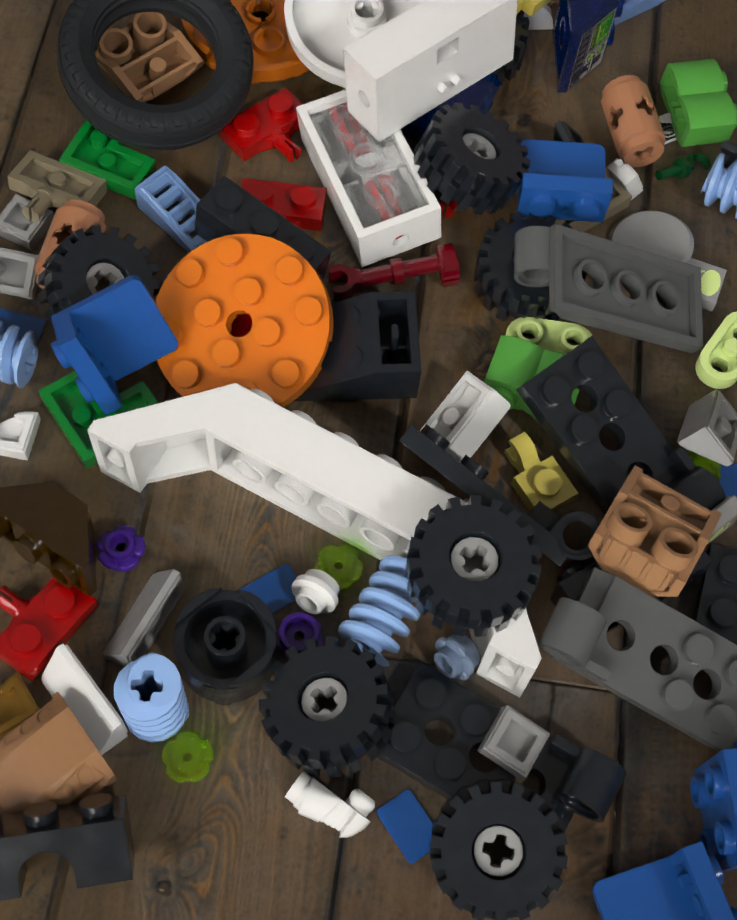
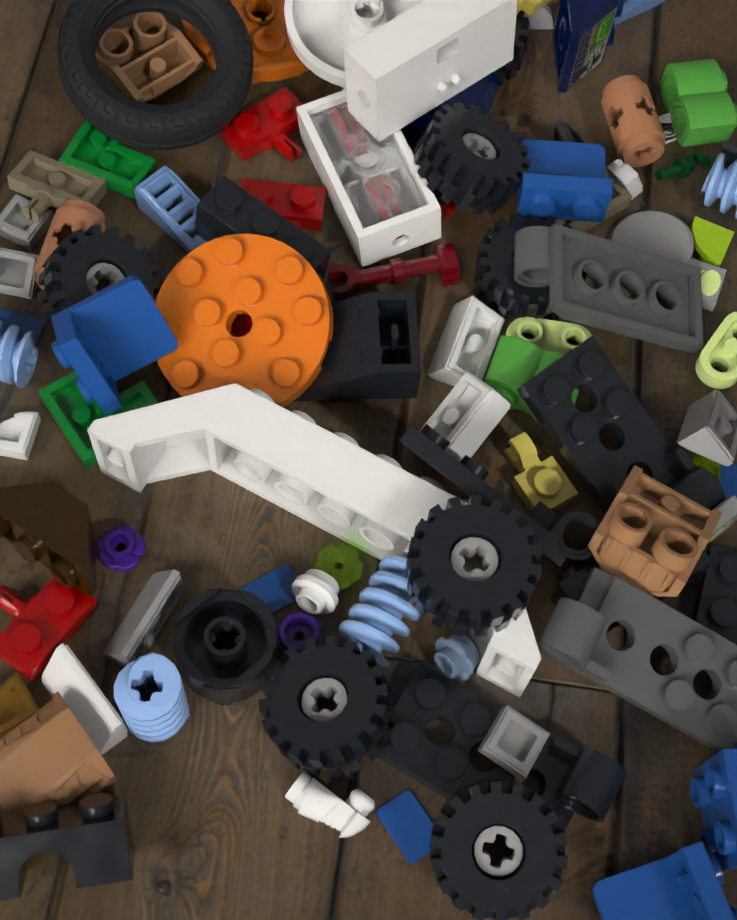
clear neon green plate [162,731,214,783] -> none
none -> white slope [427,296,505,386]
none -> lime tile [690,216,735,267]

